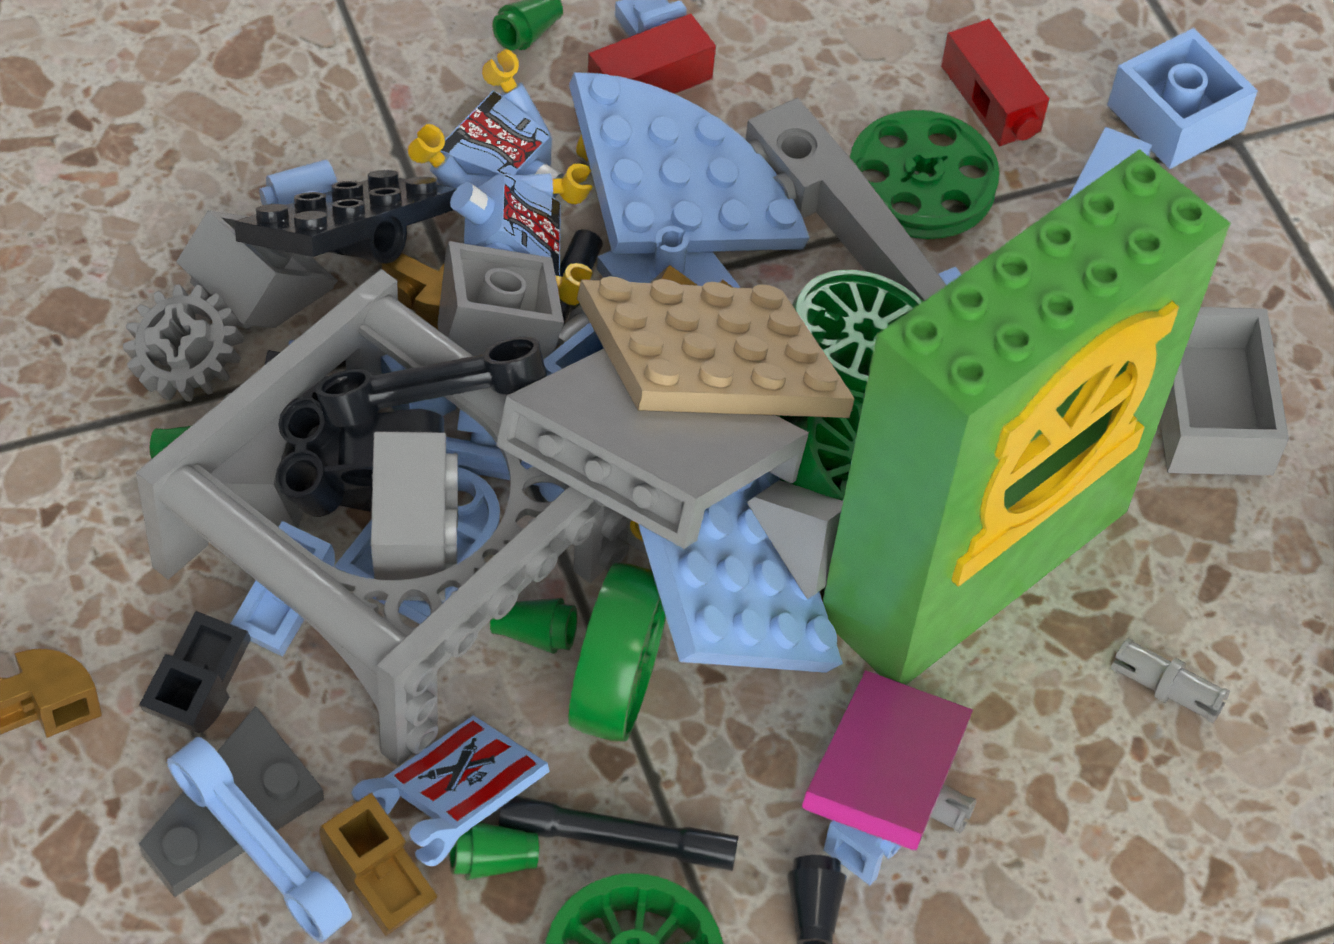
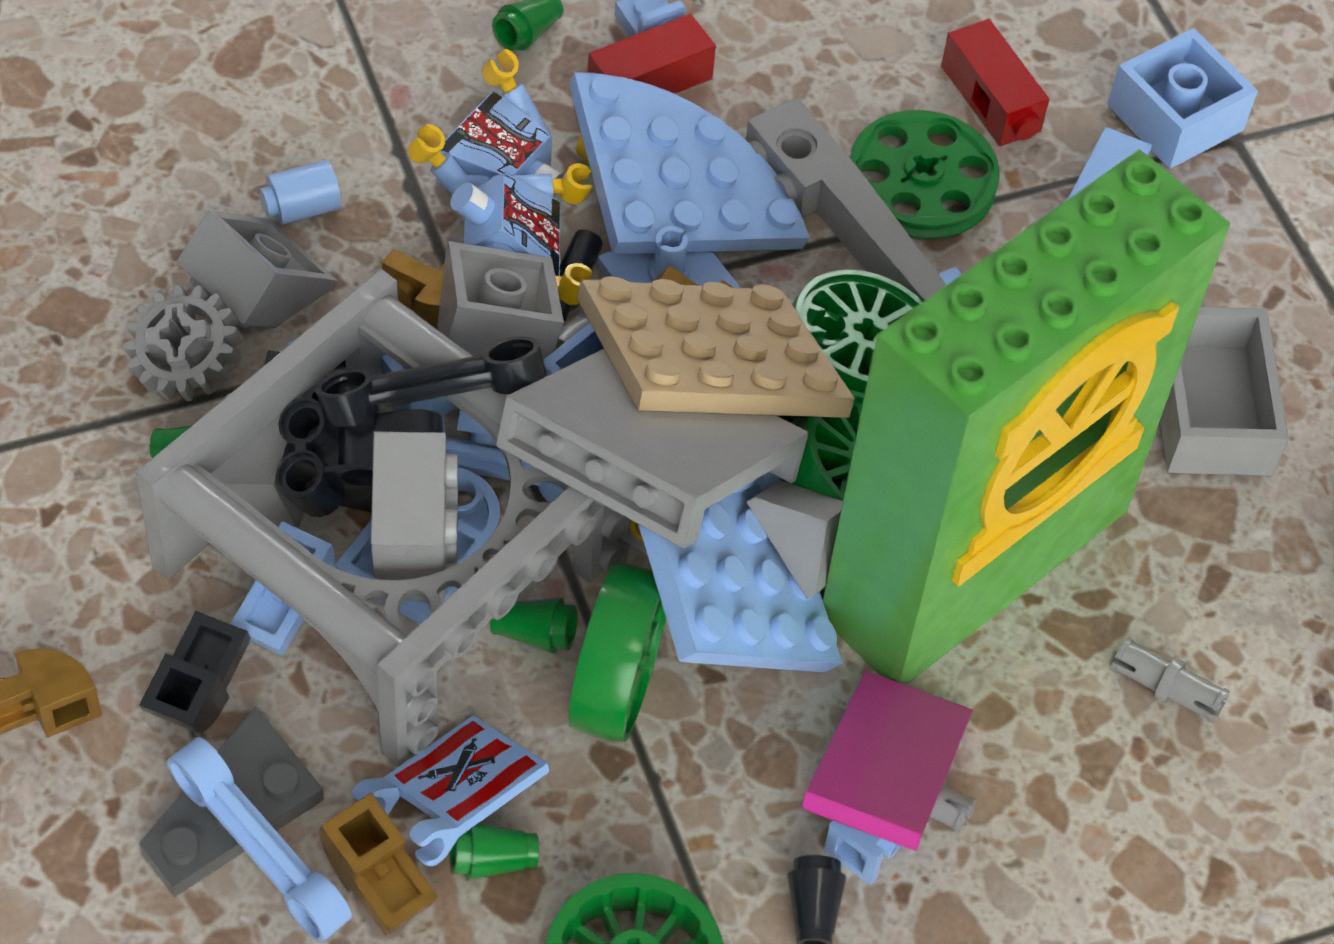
black plate [234,170,457,264] -> none
black piece [498,796,739,871] -> none

